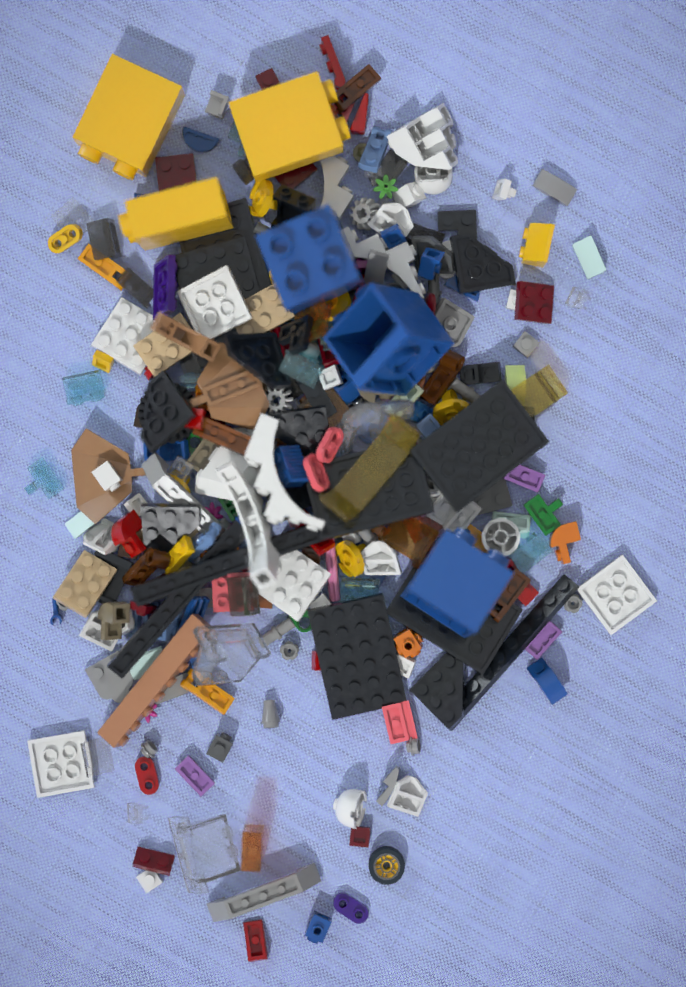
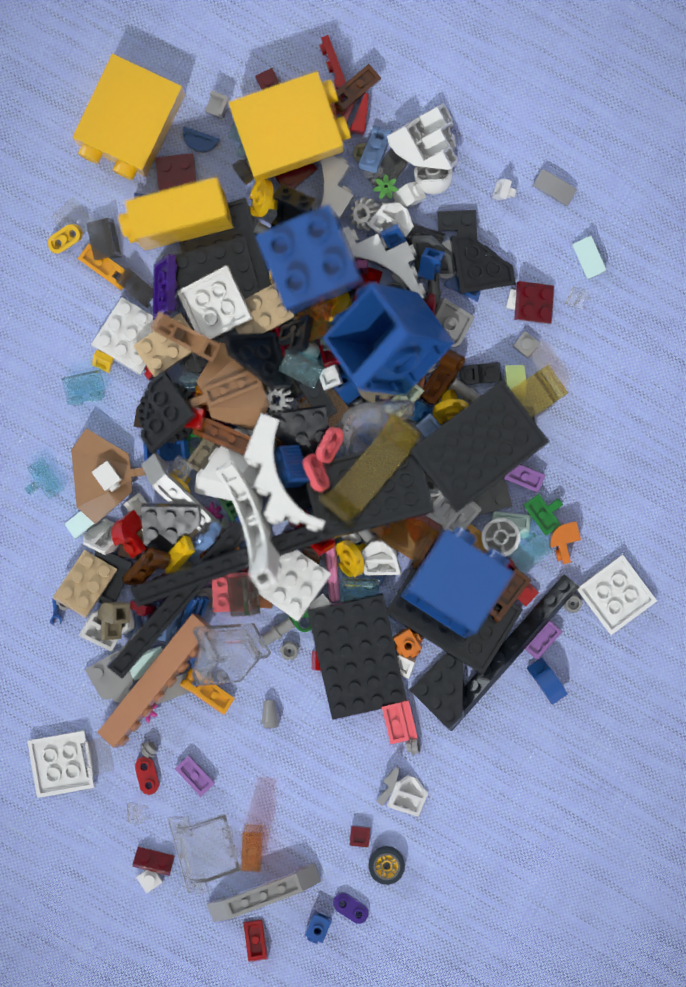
dark grey bracket [206,732,234,763] -> none
white cylinder [333,789,367,829] -> none
light grey slope [364,249,389,285] -> none
yellow slope [518,223,555,268] -> none

